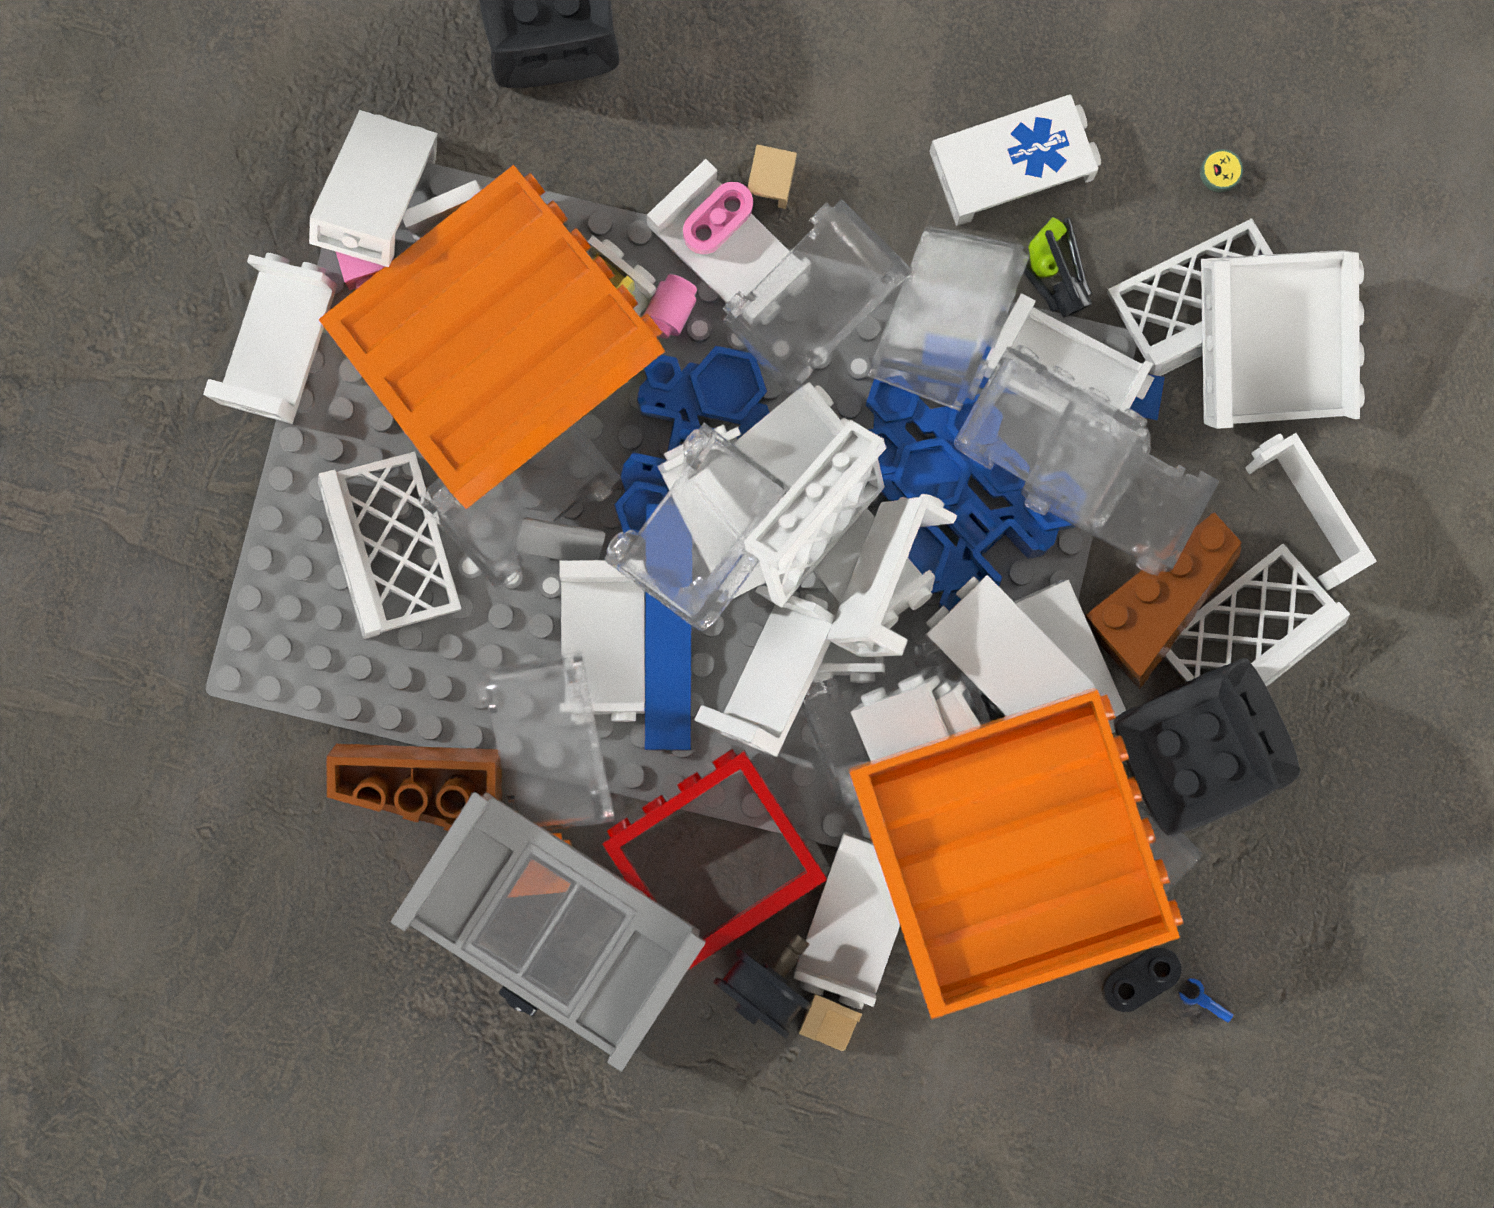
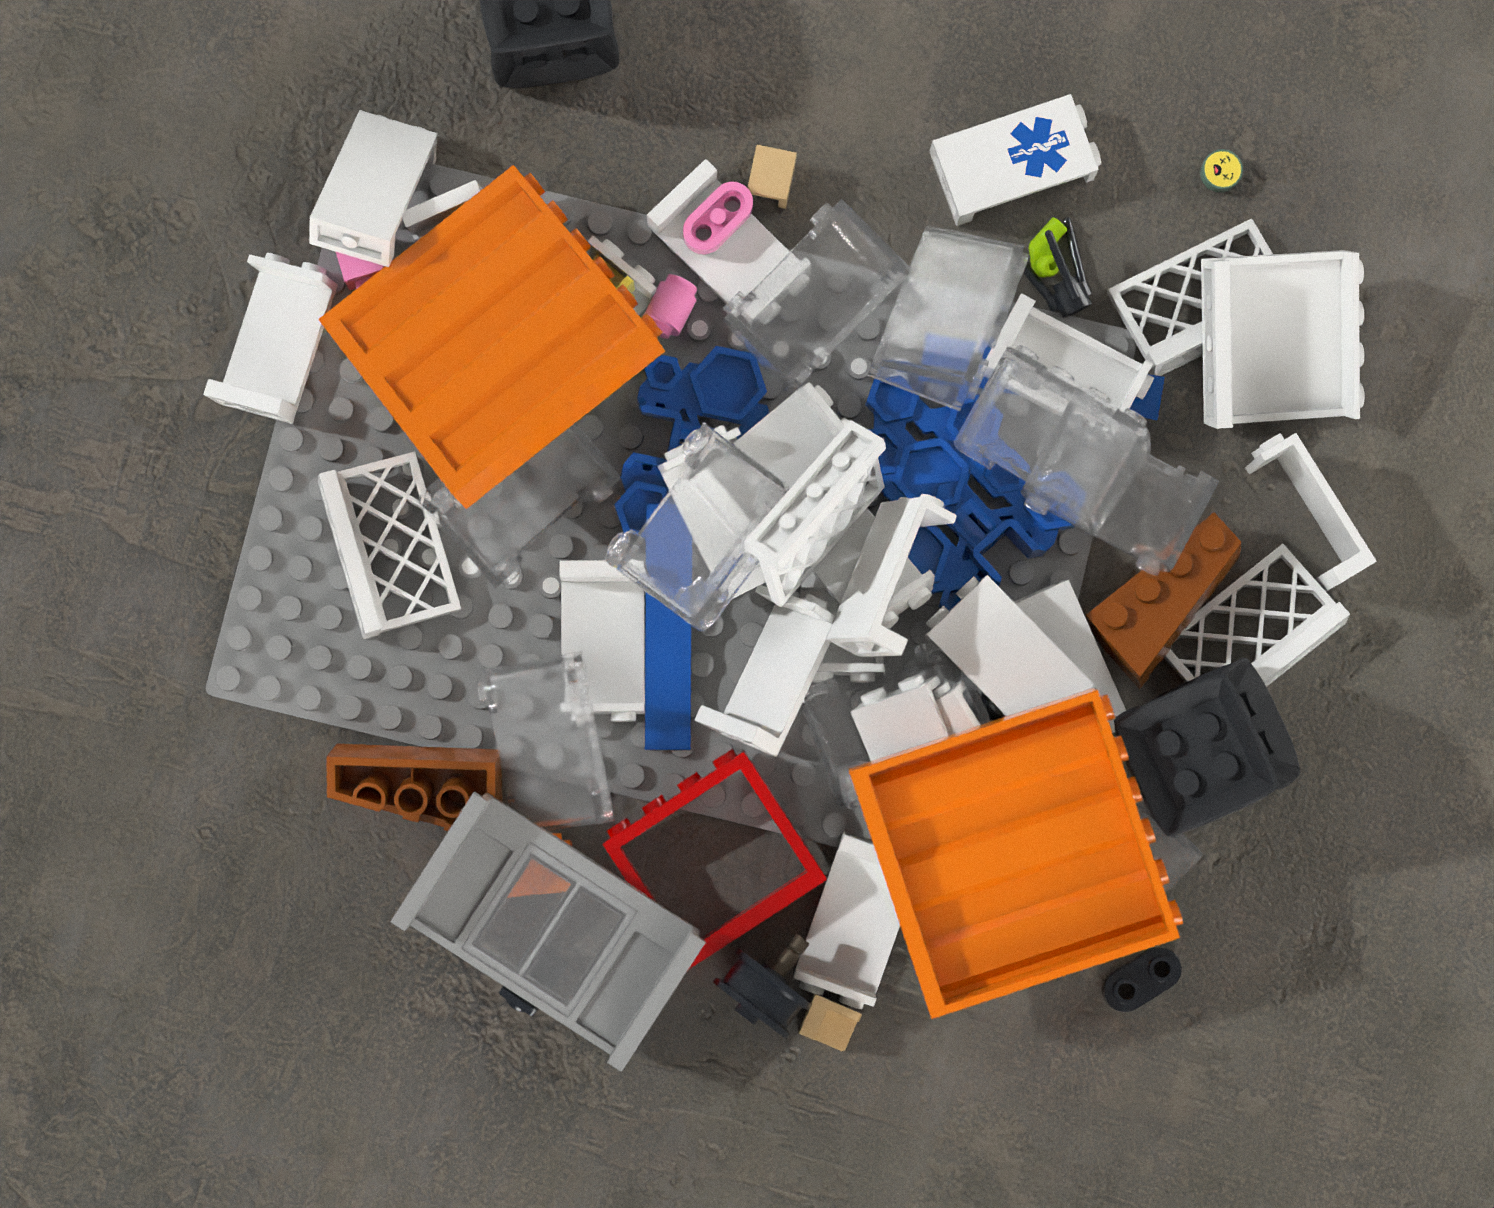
light grey slope [515,517,605,561] -> none
blue hand [1179,979,1233,1023] -> none

